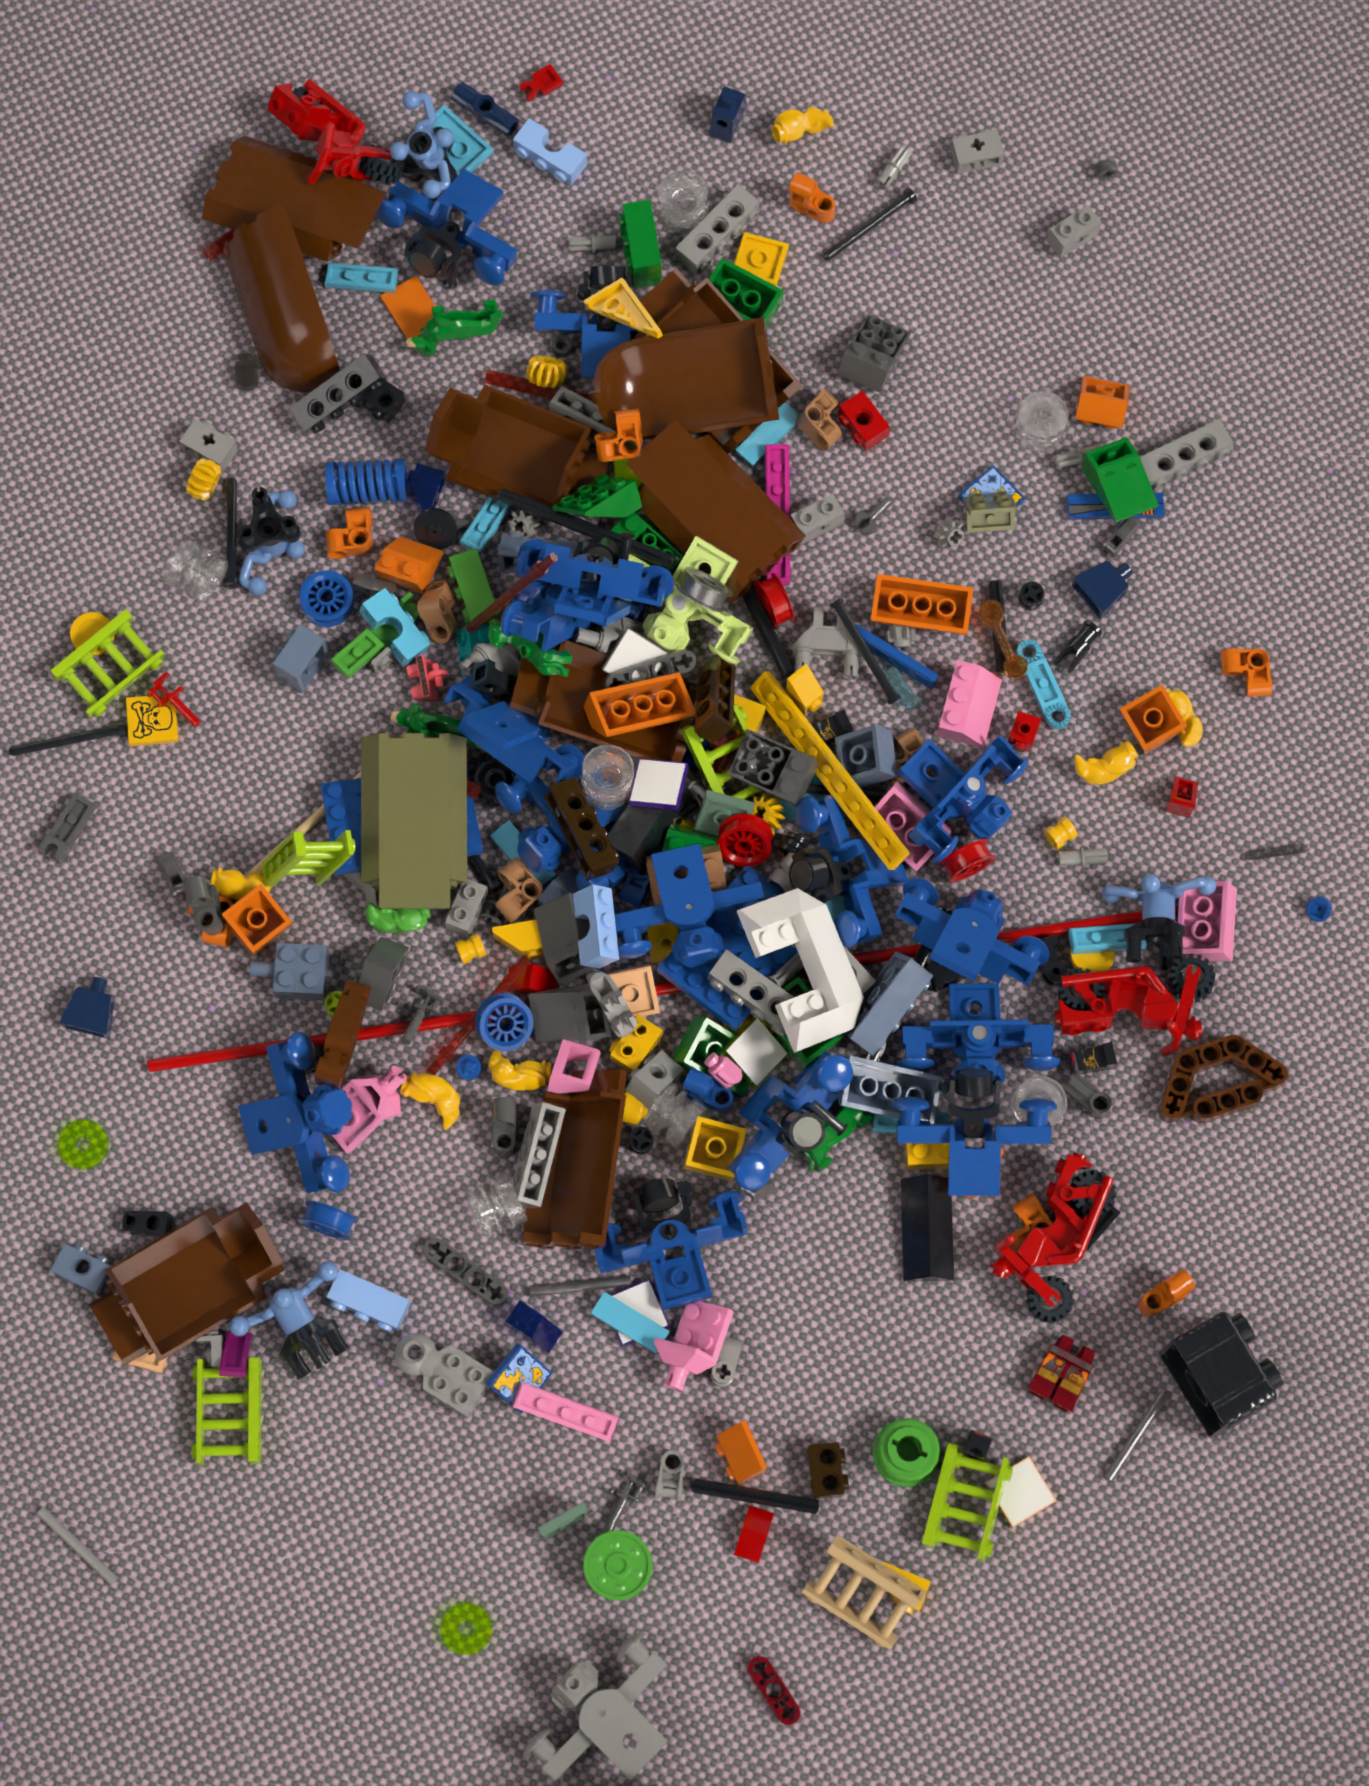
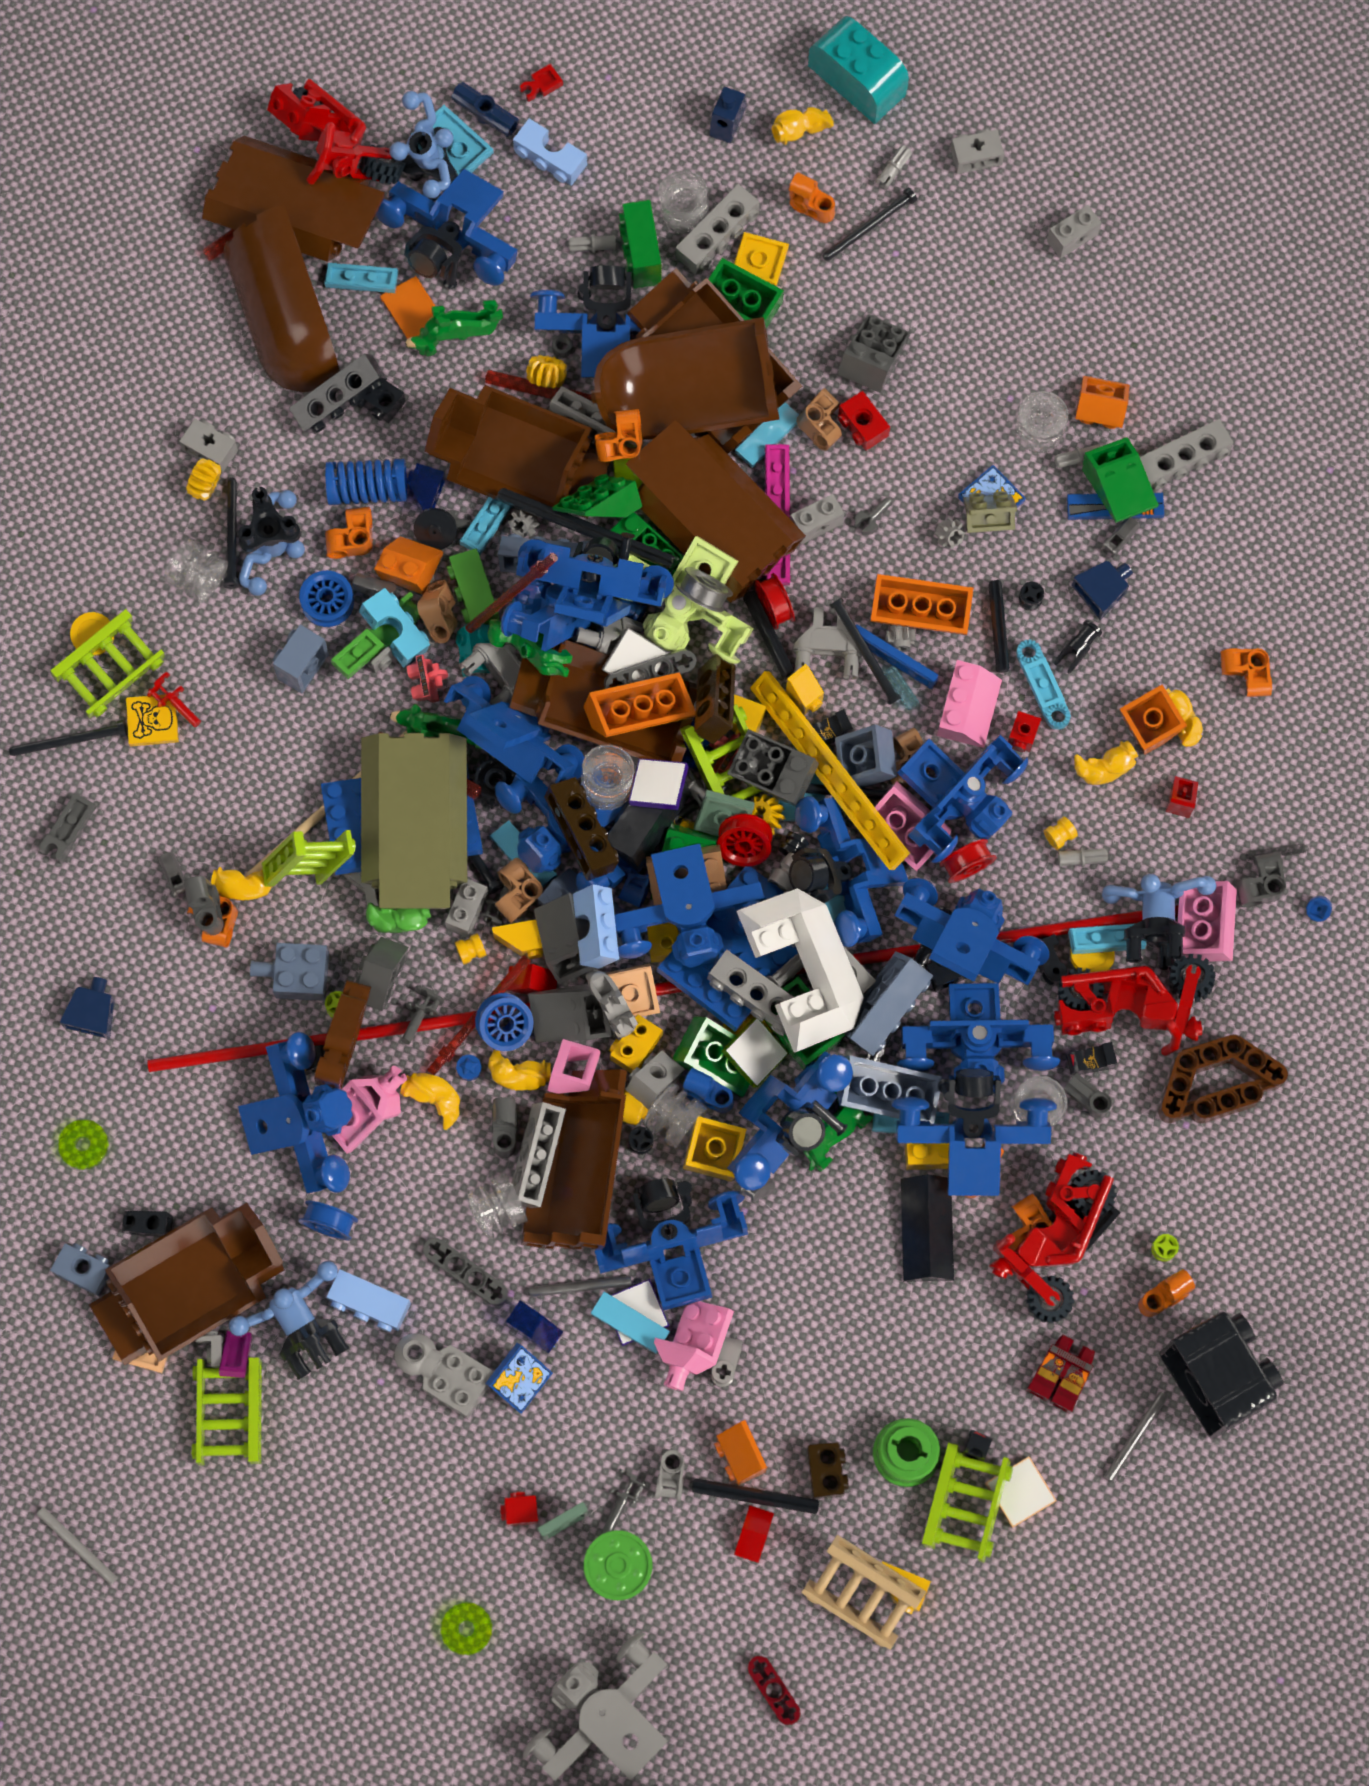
orange slope [221,884,292,957] -> none
clear smoke arm [234,353,258,391] -> none
black leg [472,659,517,701] -> none
bright pink tile [513,1382,618,1442] -> none
yellow wing [583,278,663,339] -> none
bright pink arm [705,1053,742,1089] -> none
clear orange piece [979,600,1028,680] -> none
dark grey bush [1095,159,1118,179] -> none
none -> red brick [500,1492,539,1527]
none -> teal brick [808,16,909,125]
none -> lime wheel [1151,1234,1179,1262]
none -> dark grey piece [1236,852,1286,907]

